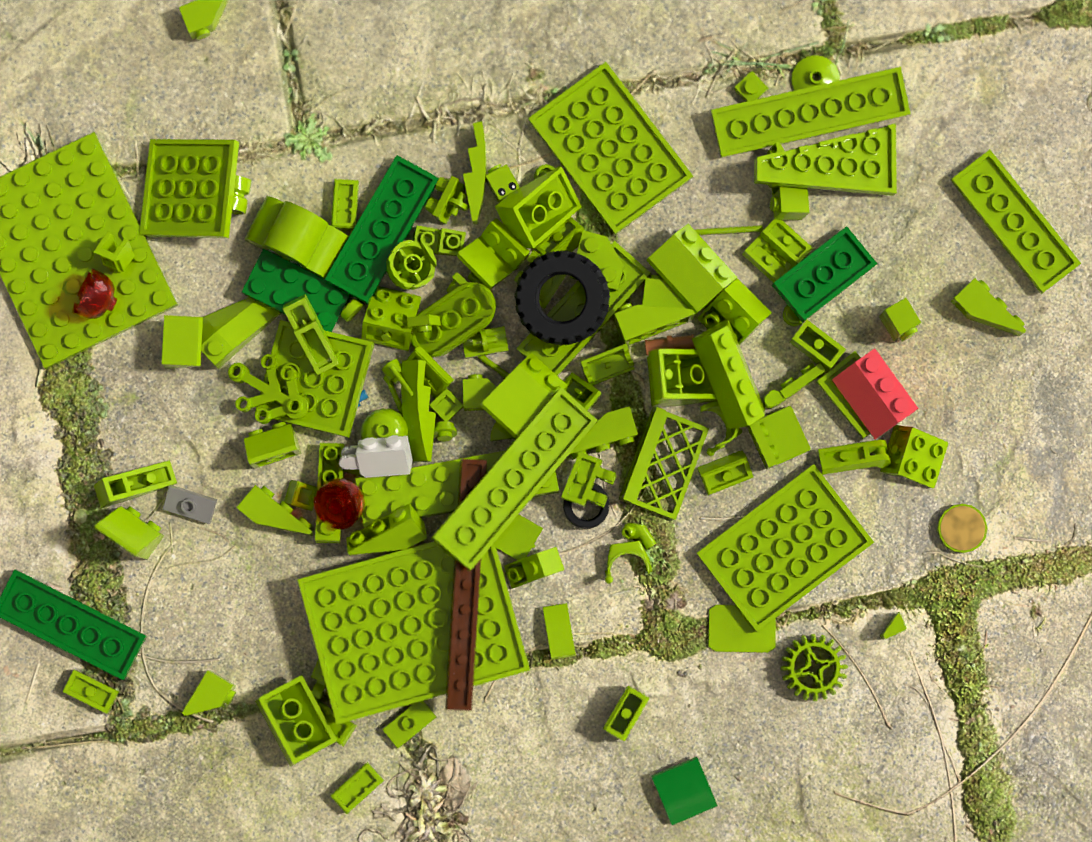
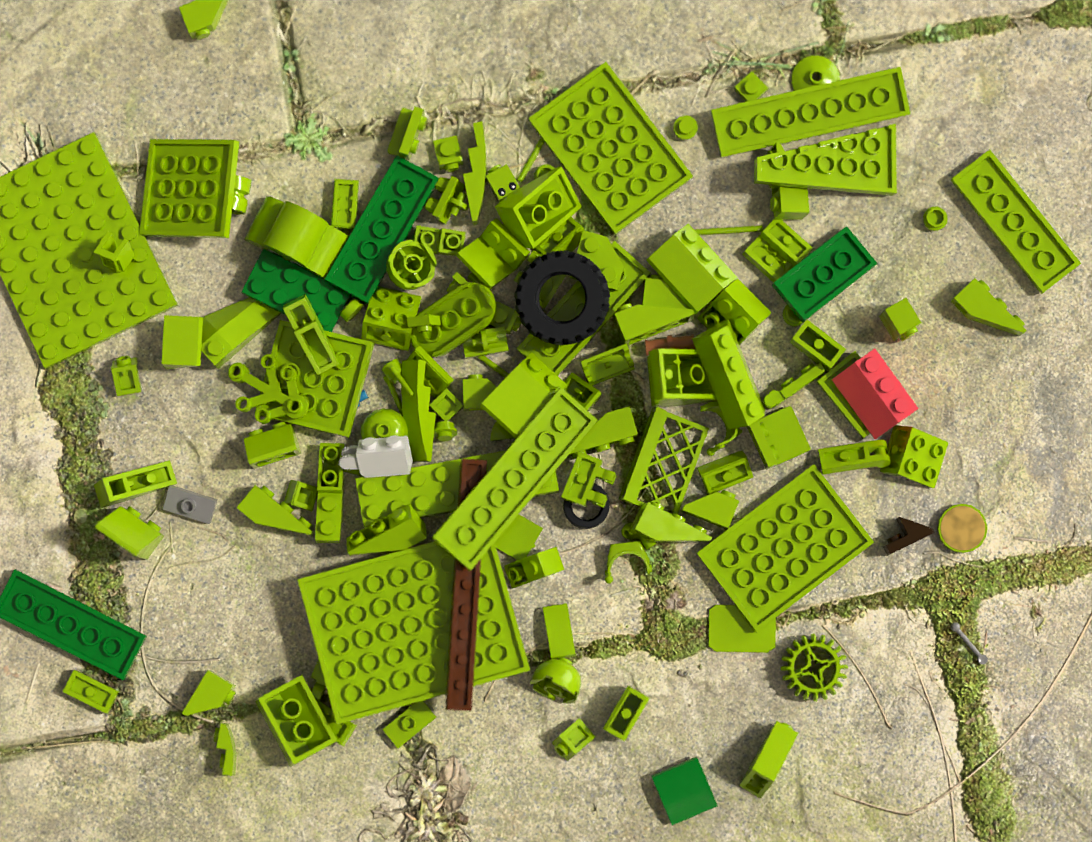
clear red cylinder [72,268,117,319] -> none
clear red cylinder [313,478,365,530] -> none
lime plate [330,762,384,814] -> none
lime slope [880,612,907,639] -> none
none -> lime bracket [111,356,142,396]
none -> lime slope [214,723,236,776]
none -> lime bracket [387,106,427,161]
none -> lime bracket [433,135,463,172]
none -> lime bracket [489,300,521,335]
none -> lime axle [517,138,545,182]
none -> lime cylinder [530,657,581,704]
none -> lime bracket [552,718,596,761]
none -> lime slope [629,502,712,542]
none -> lime plate [673,115,698,140]
none -> lime slope [681,490,739,530]
none -> lime slope [739,721,798,798]
none -> dark brown slope [883,517,935,556]
none -> lime plate [923,206,948,231]
none -> light grey hinge [951,622,988,665]

